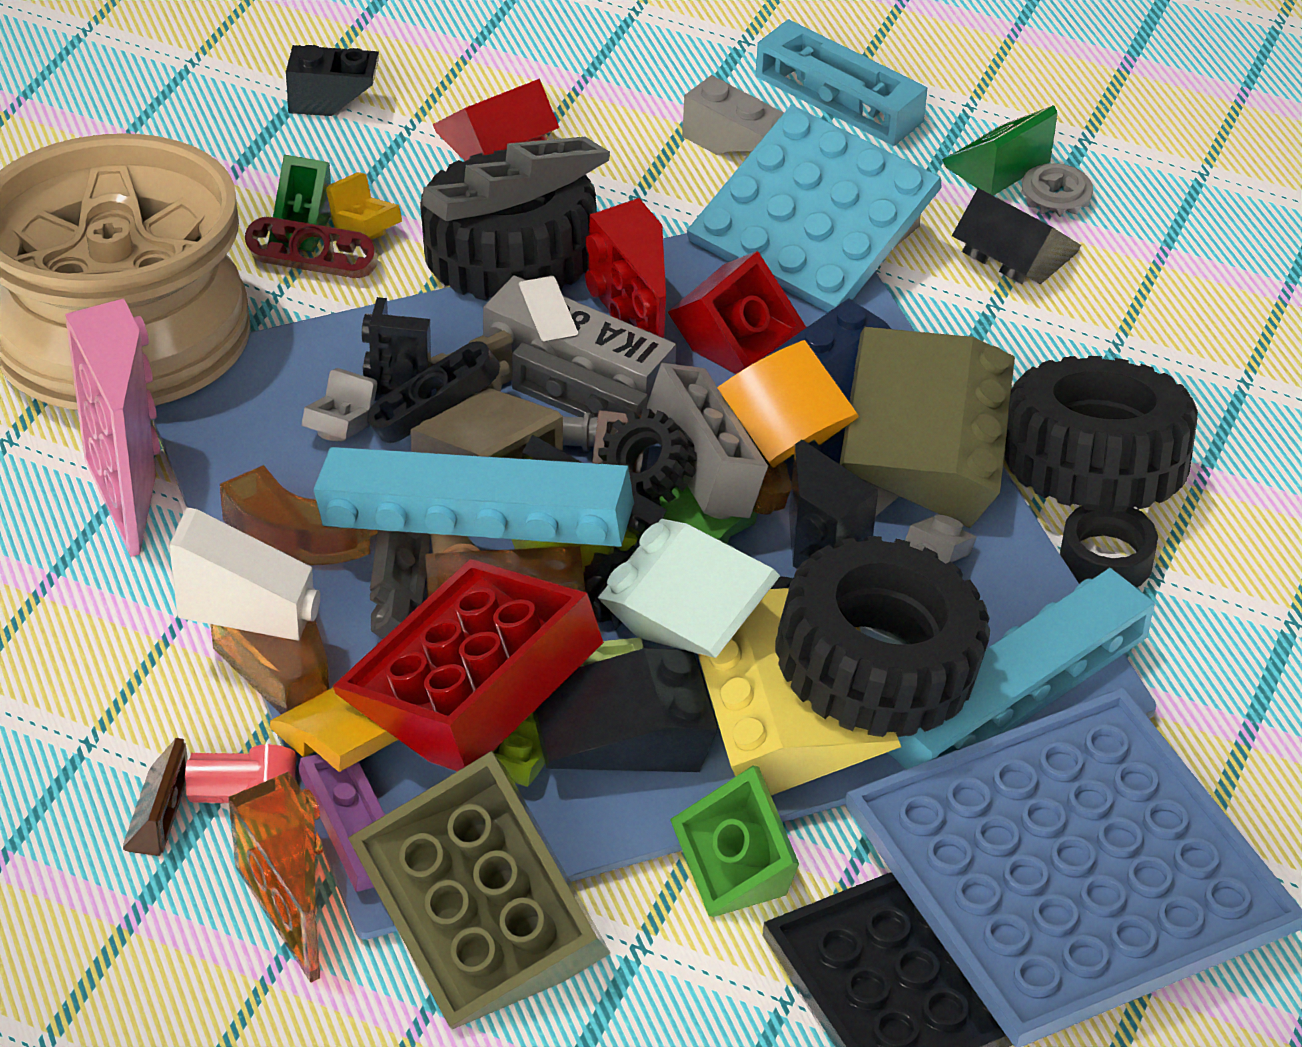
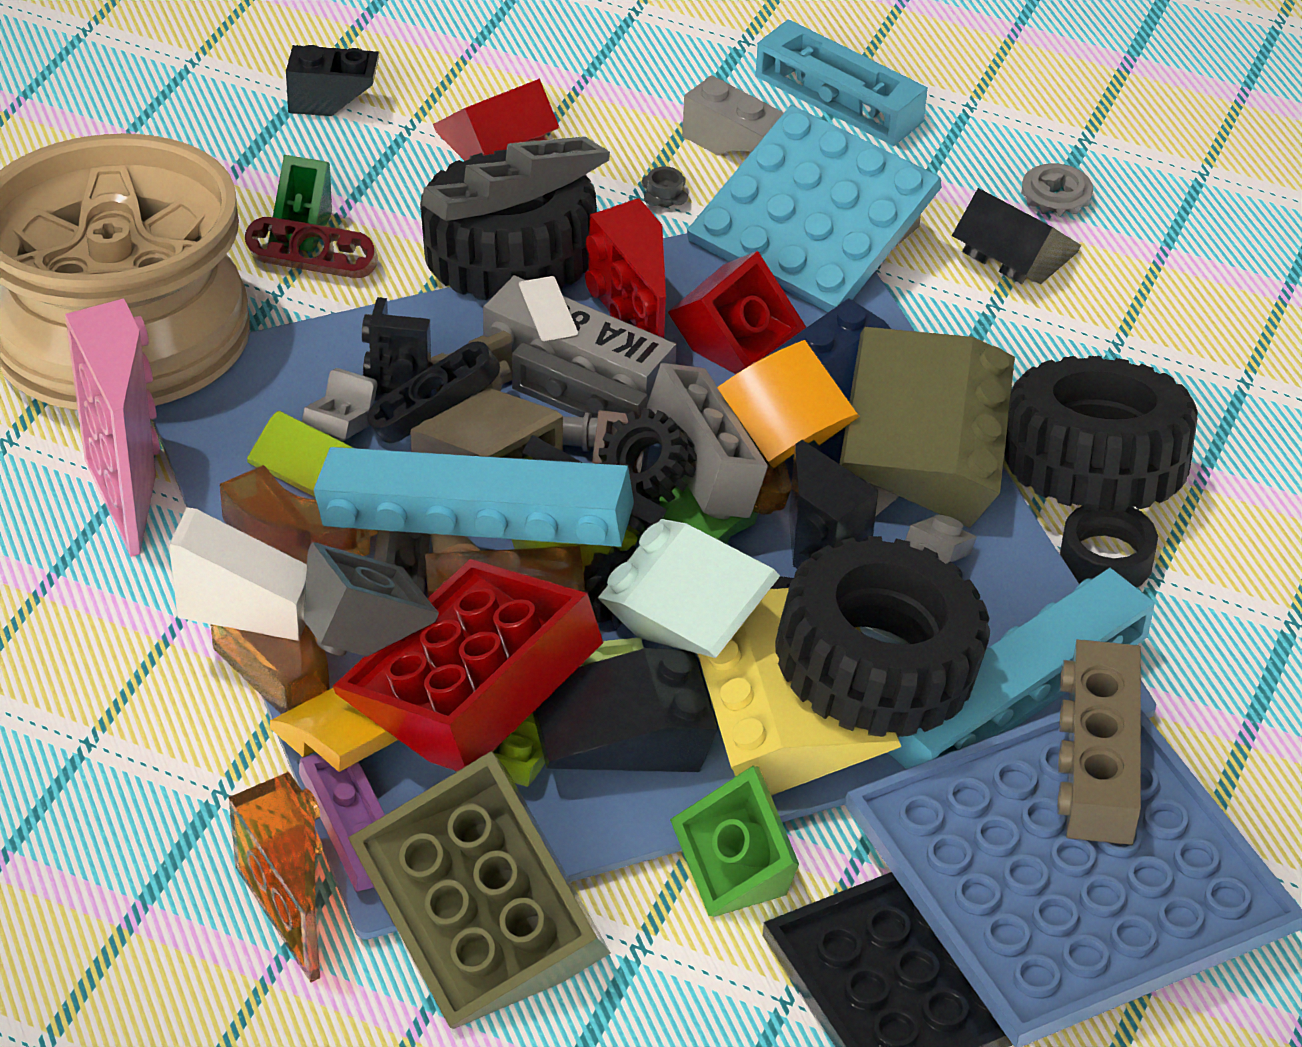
reddish brown slope [123,738,188,856] -> none
coral piece [185,744,297,813] -> none
yellow bracket [326,172,403,239] -> none
green slope [942,105,1058,196] -> none
none -> lime slope [247,411,352,497]
none -> dark grey slope [304,542,439,656]
none -> dark grey plate [642,166,688,207]
none -> dark tan brick [1057,639,1141,845]

